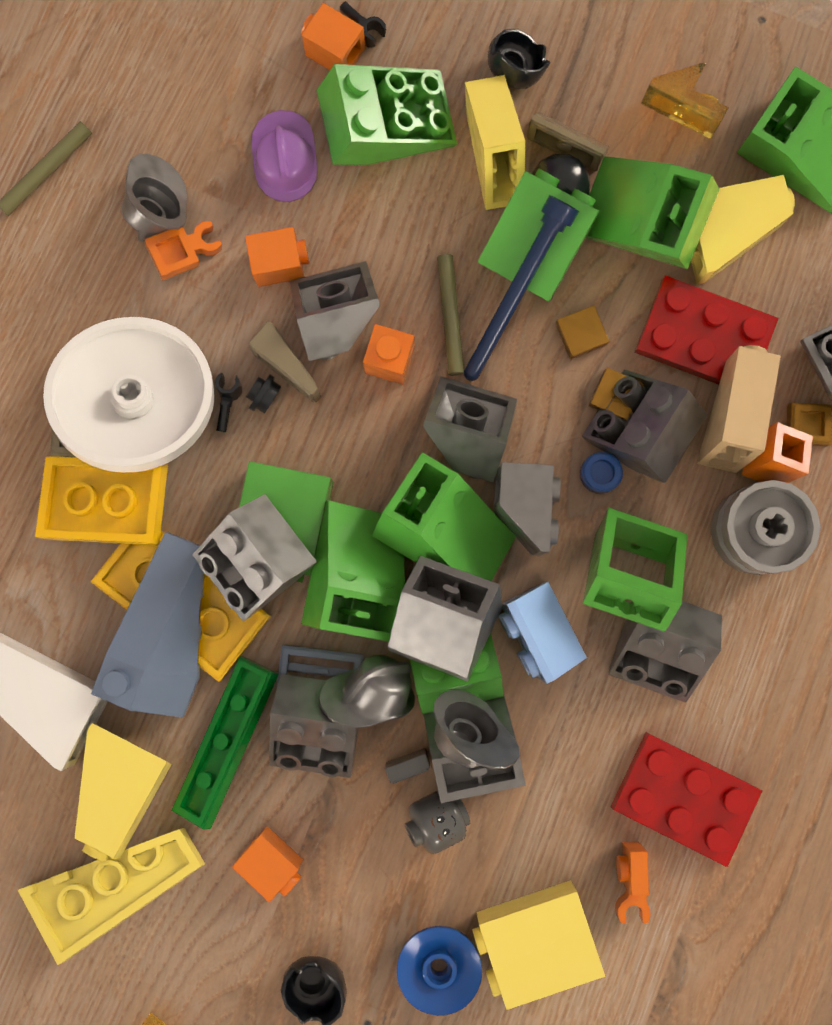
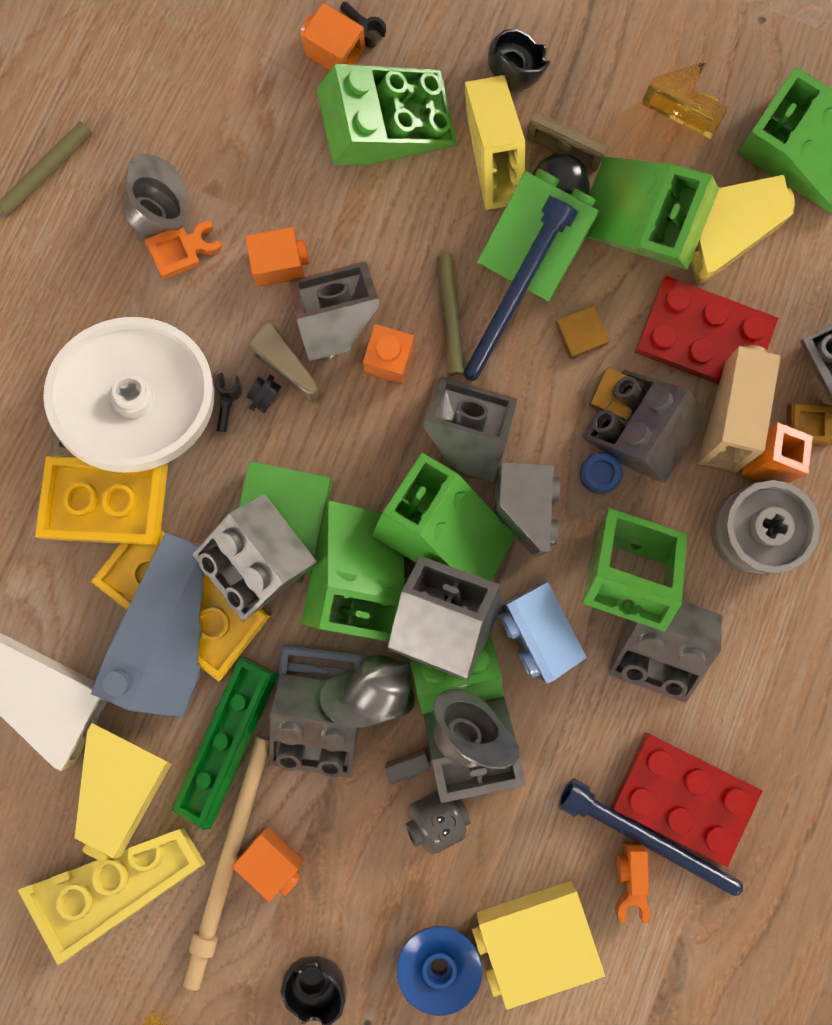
medium lavender piece [252,110,317,202] -> none
none -> tan bar [183,736,270,991]
none -> dark blue piece [558,778,743,896]

